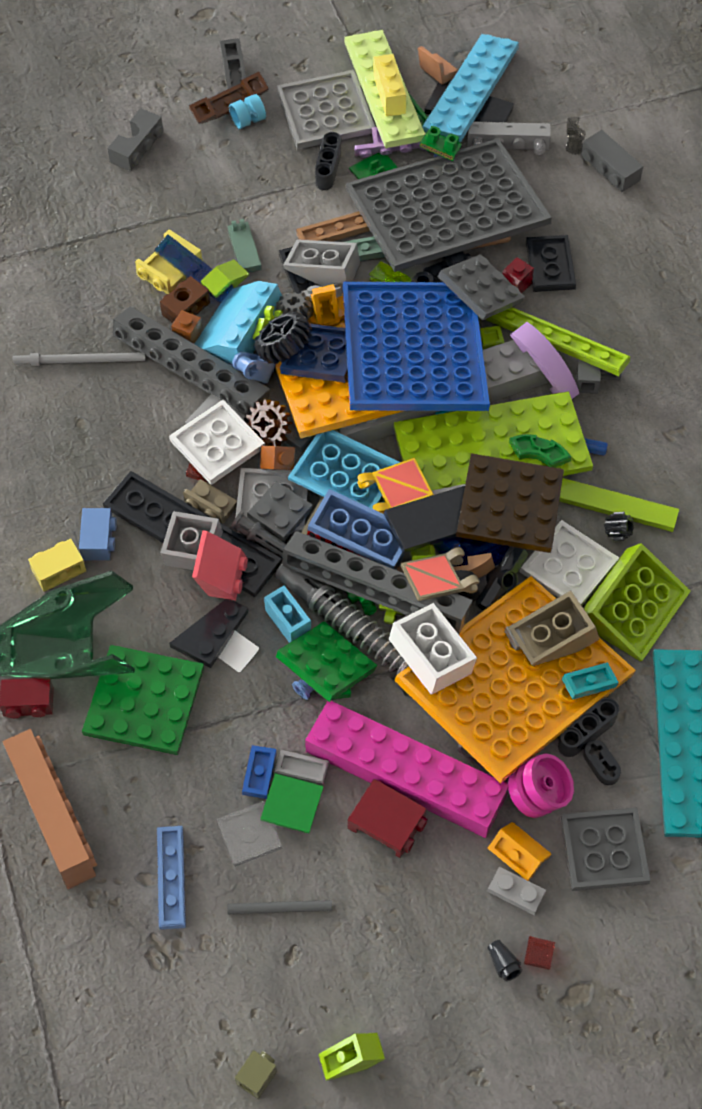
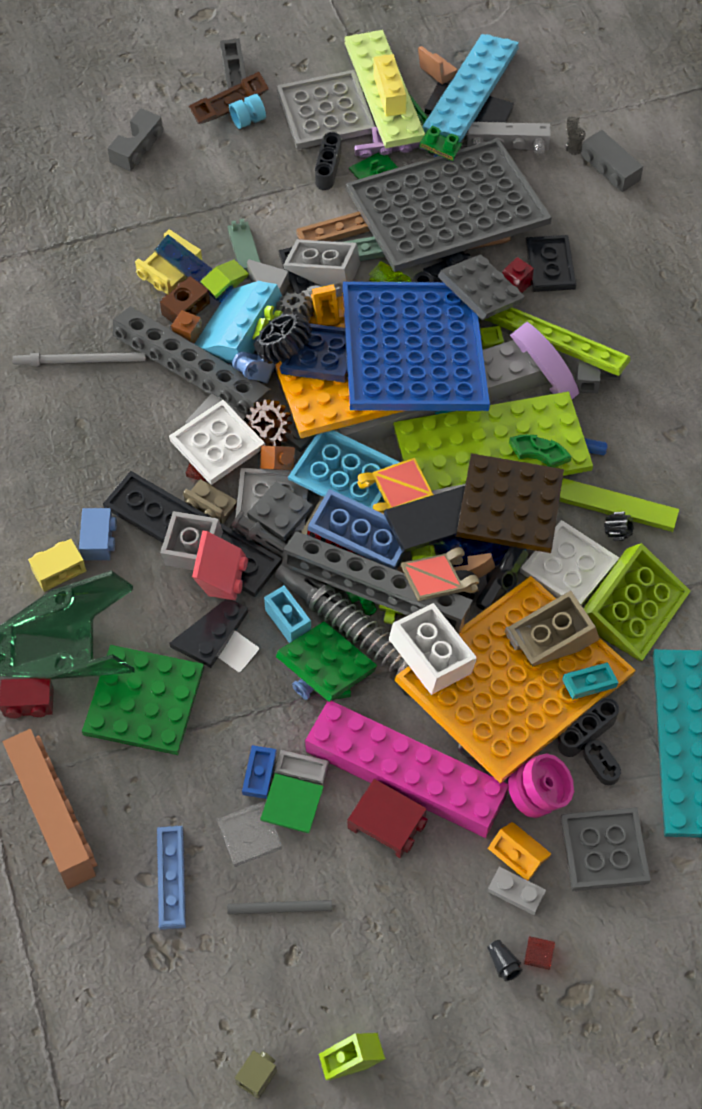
none -> light grey slope [247,259,289,296]

